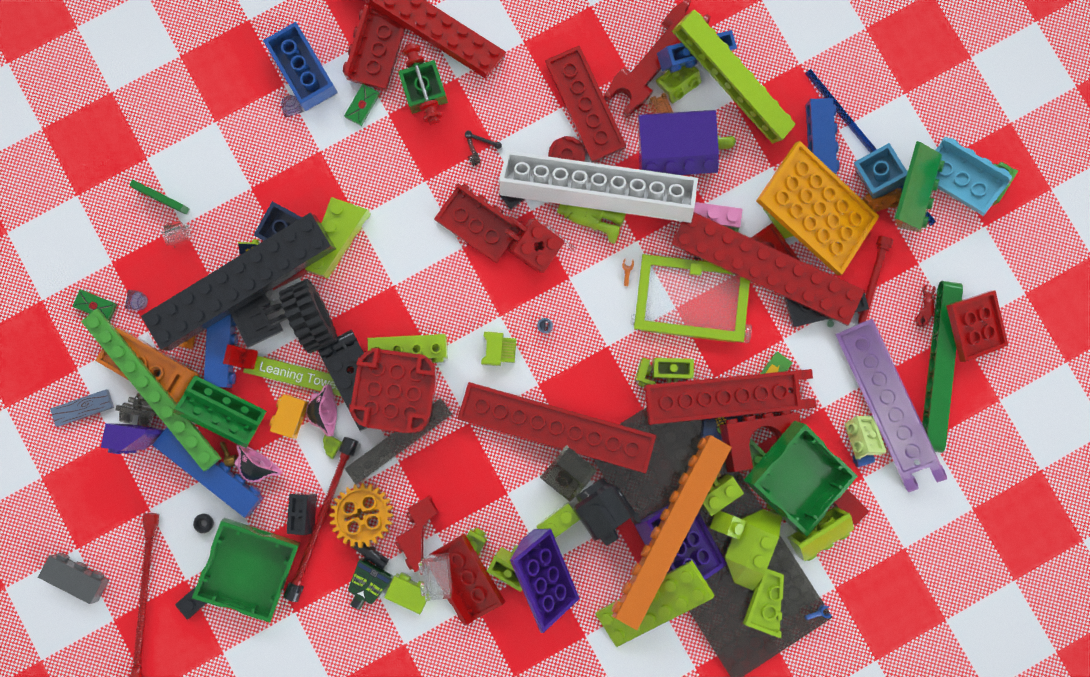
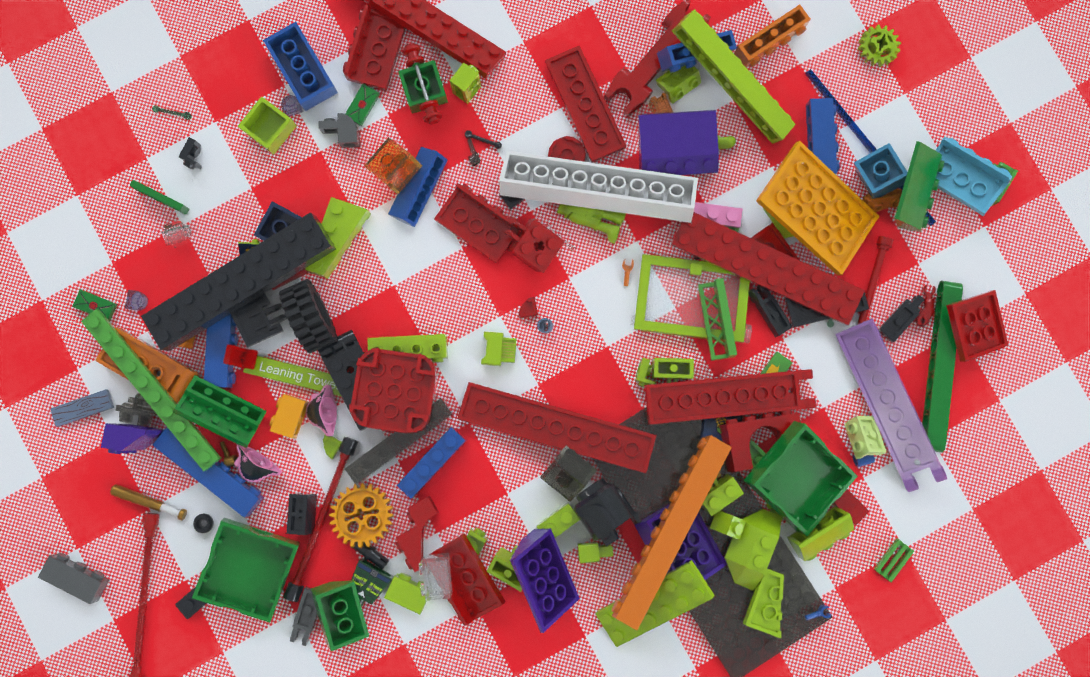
none -> pearl gold piece [110,484,187,521]
none -> clear green hinge [152,105,192,120]
none -> black bracket [178,137,202,170]
none -> lime piece [238,96,297,155]
none -> dark grey hinge [290,587,318,646]
none -> green slope [311,580,369,652]
none -> dark grey brick [318,113,360,148]
none -> clear orange brick [364,137,422,195]
none -> blue brick [388,147,447,227]
none -> blue brick [396,427,467,499]
none -> lime brick [449,62,481,104]
none -> red tile [519,296,538,319]
none -> lime piece [577,542,613,564]
none -> bright green fence [698,278,737,361]
none -> orange brick [734,4,811,68]
none -> black hinge [749,285,792,338]
none -> lime gear [858,25,901,67]
none -> bright green tile [874,538,914,582]
none -> black hinge [878,294,925,343]

